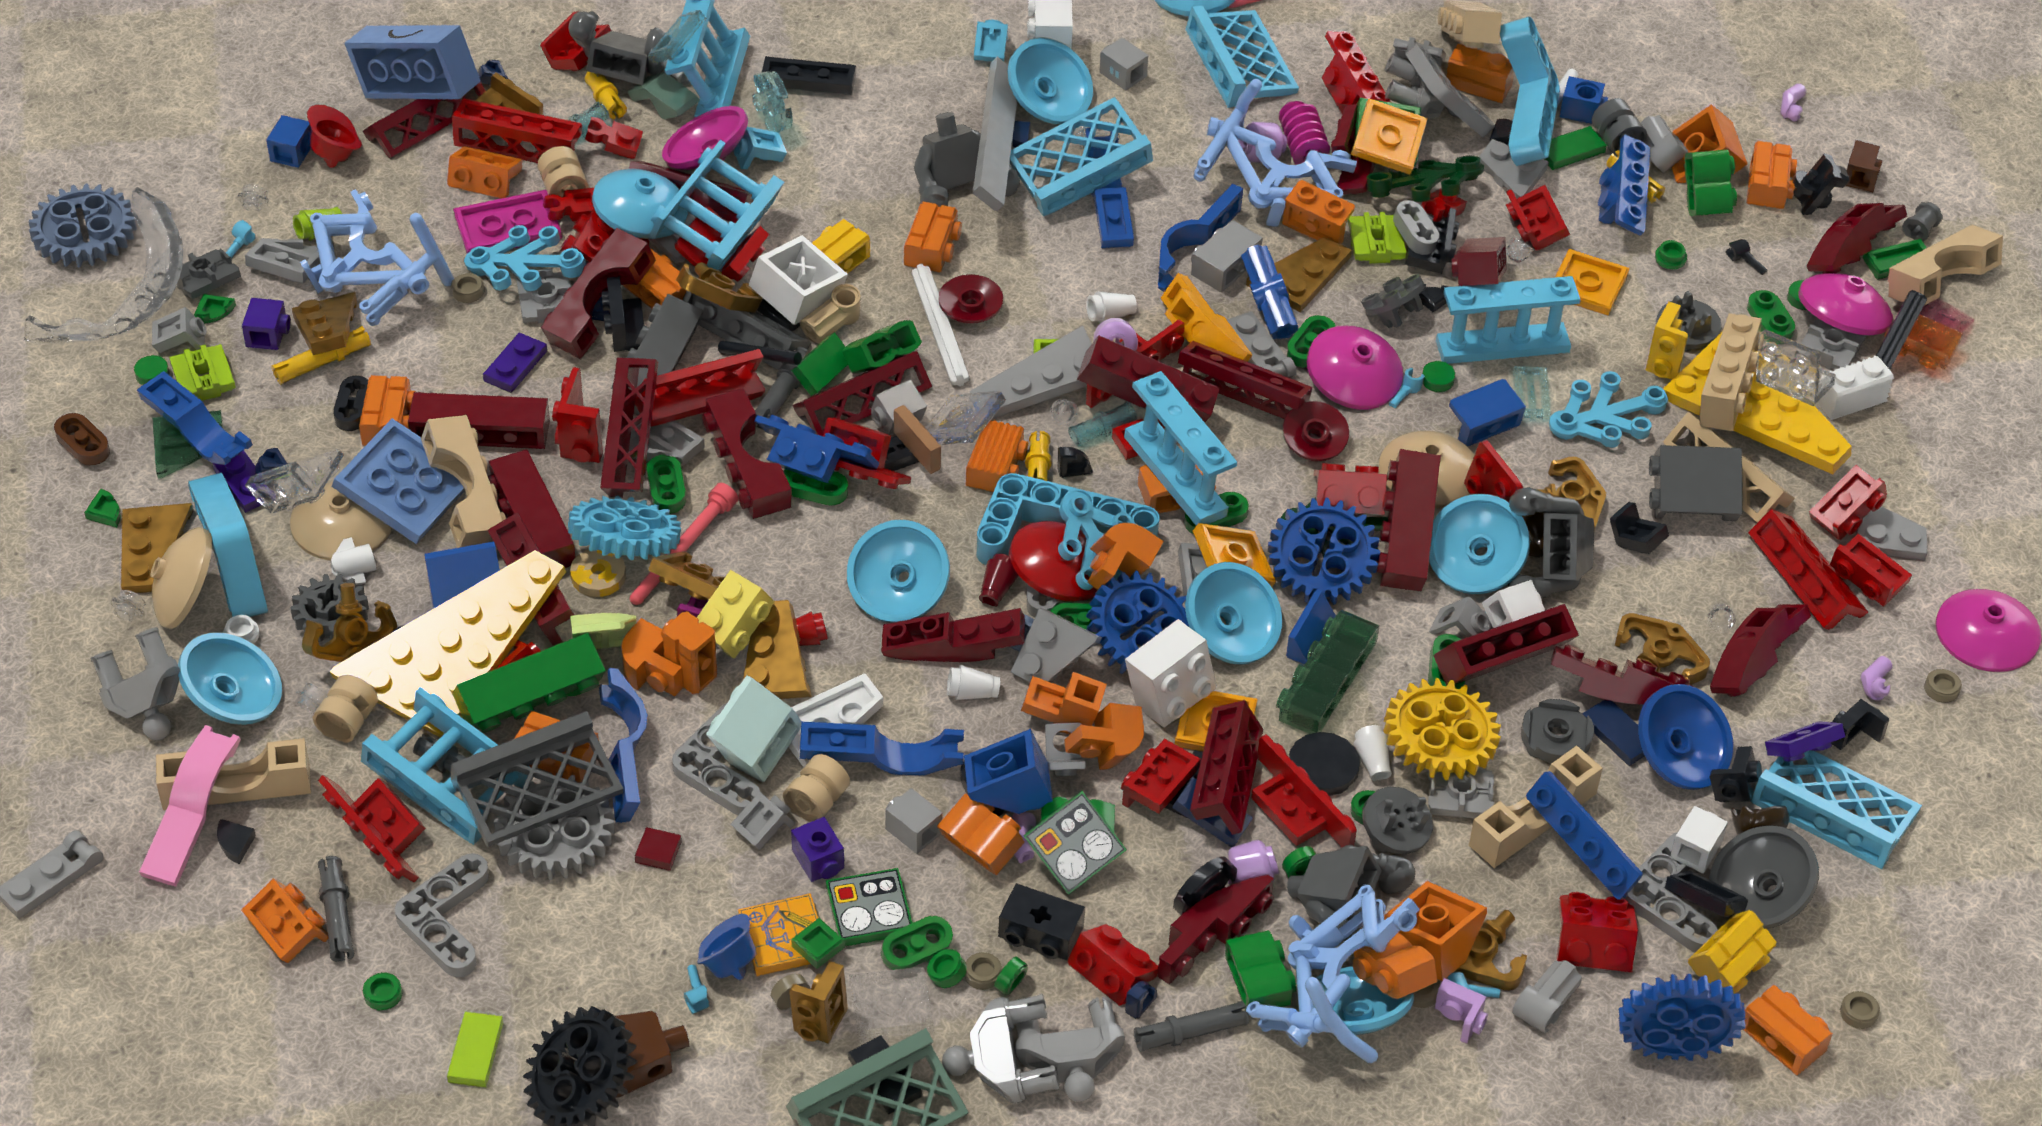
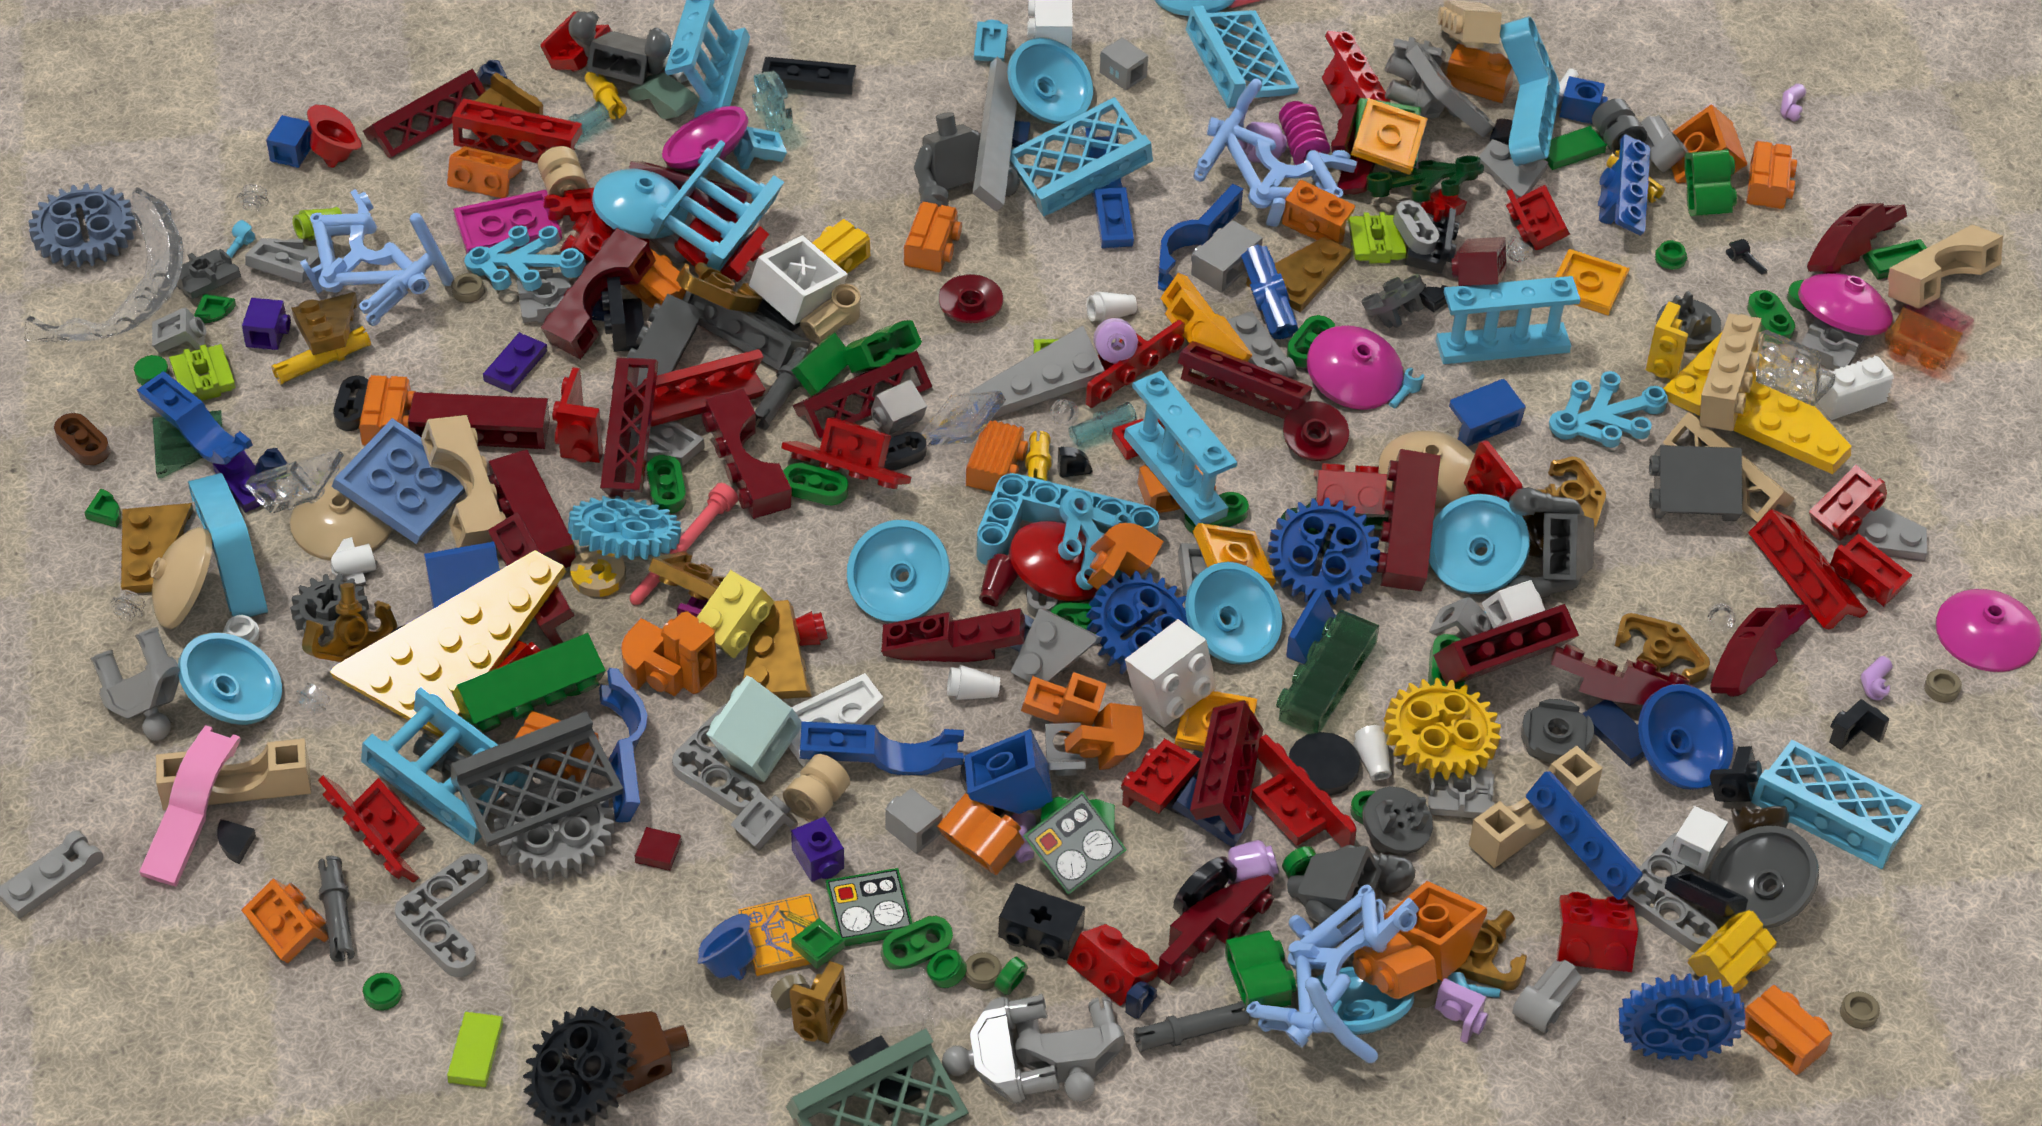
tan wheel [313,674,378,743] -> none
medium blue brick [344,25,481,99] -> none
yellowish green slope [570,613,636,649] -> none
red plate [584,117,643,159] -> none
clear light blue tile [648,10,706,64] -> none
medium azure hand [684,965,709,1014] -> none
black bar [718,340,802,365] -> none
blue bracket [754,415,880,483] -> none
medium nougat tile [894,405,941,474] -> none
white axle [912,264,969,387] -> none
dark red brick [1077,335,1220,422] -> none
green tile [1422,361,1455,392] -> none
clear light blue tile [1513,366,1551,422] -> none
black bracket [1610,502,1669,554] -> none
dark purple plate [1765,721,1845,761] -> none
black hips [1792,154,1849,215] -> none
reddish brown brick [1845,140,1883,193] -> none
black axle [1876,290,1927,370] -> none
dark grey bush [1902,202,1943,242] -> none

